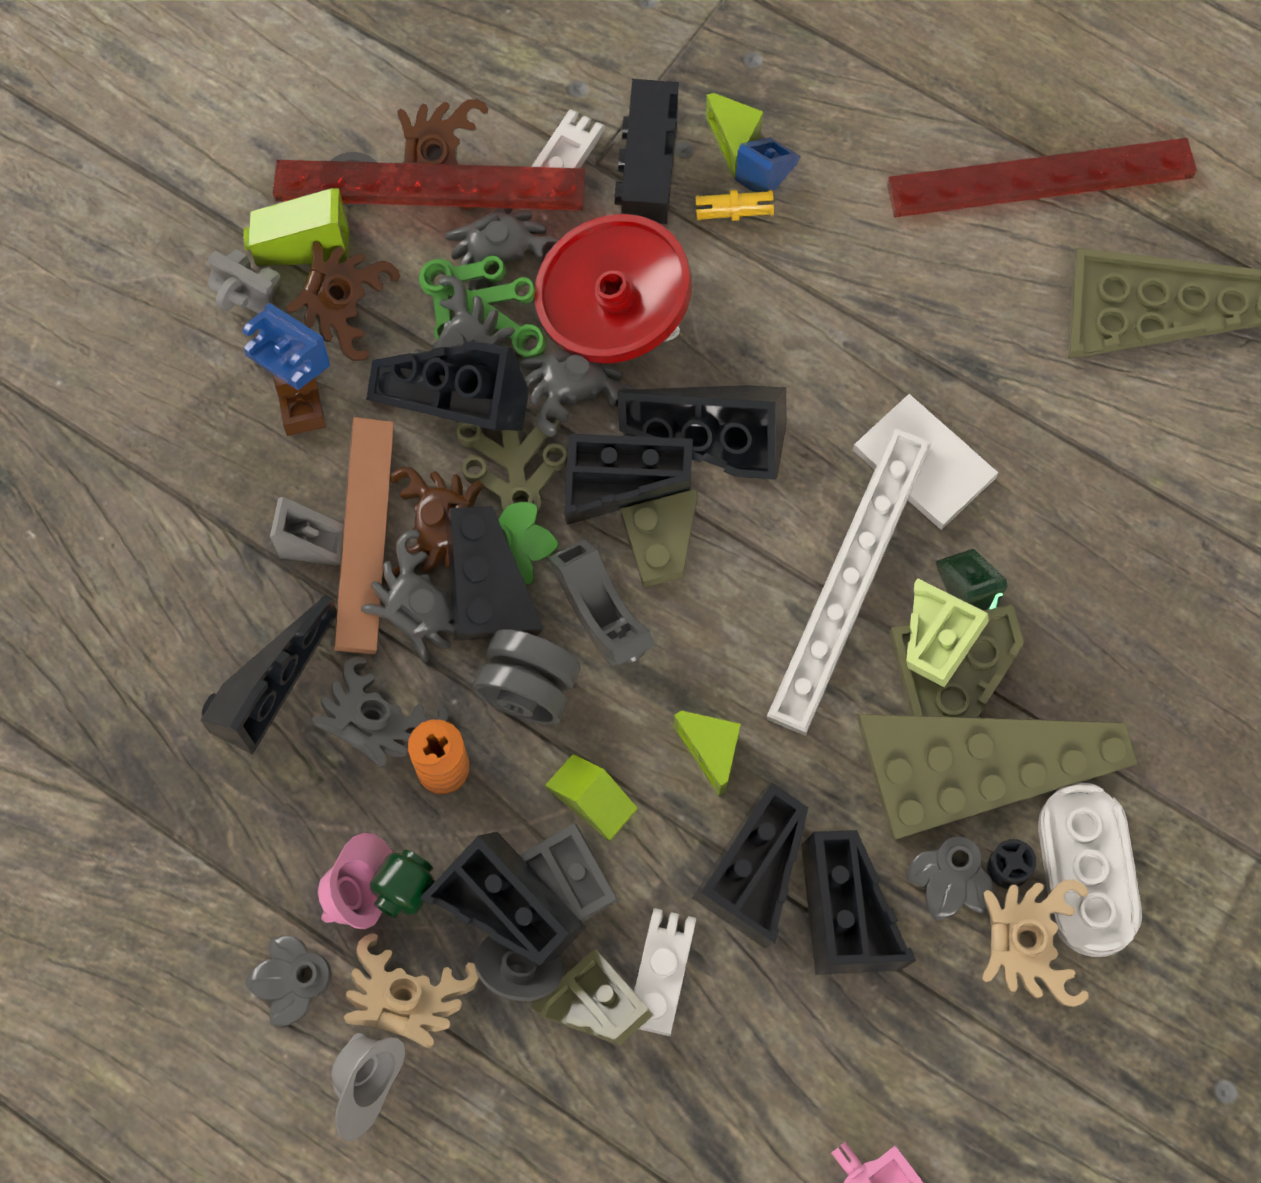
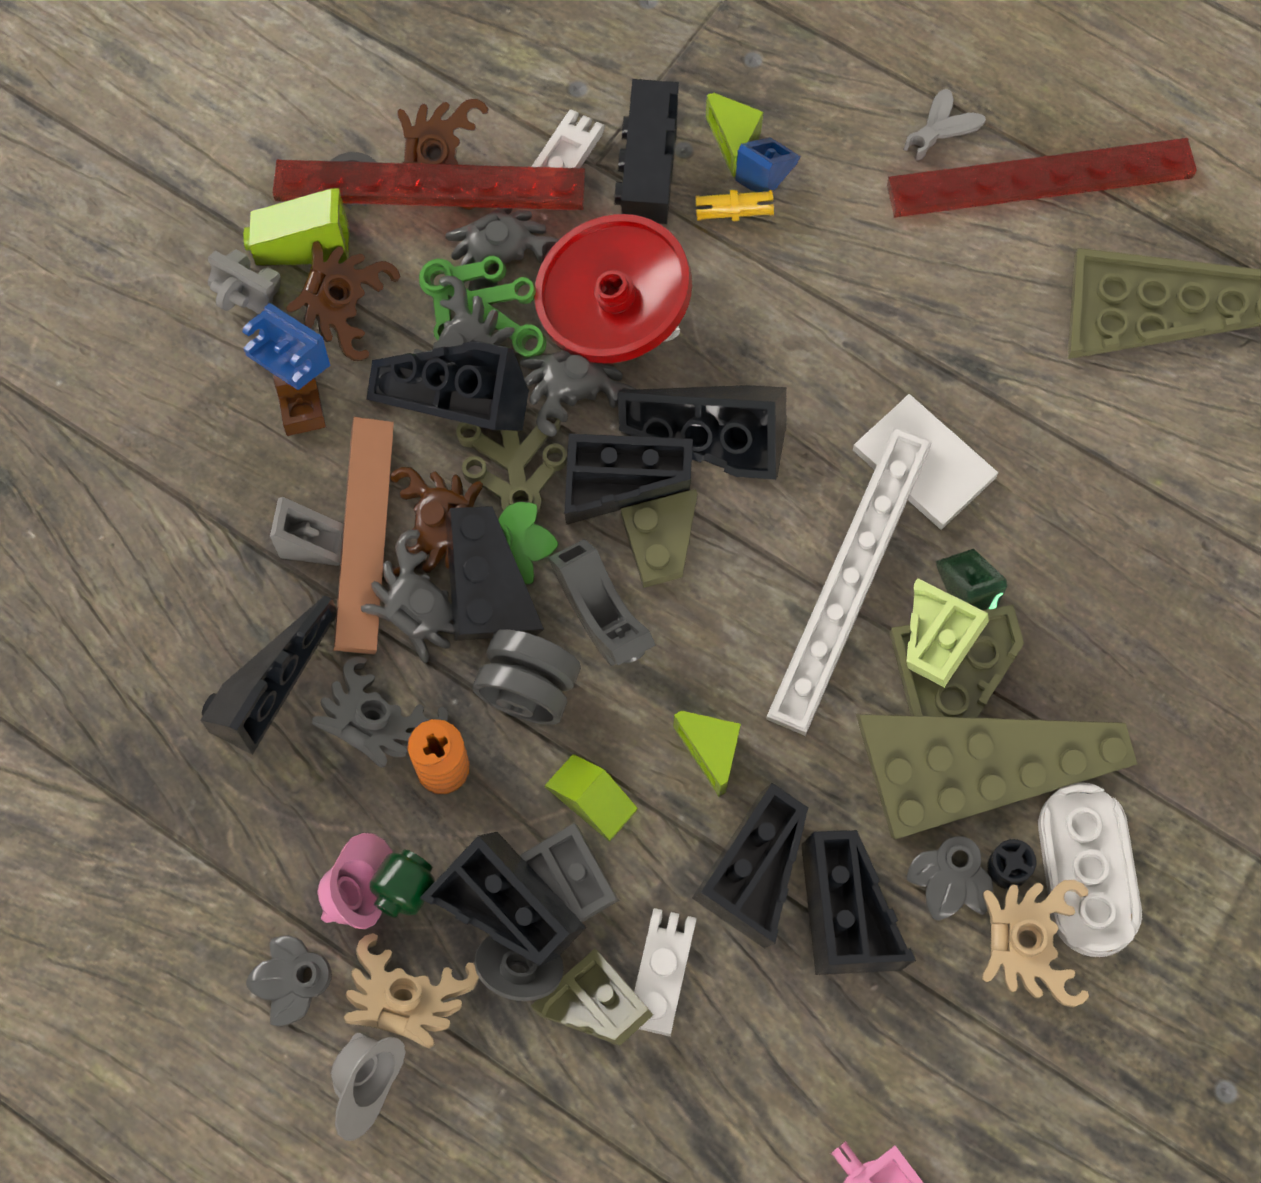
none -> light grey piece [904,89,986,160]

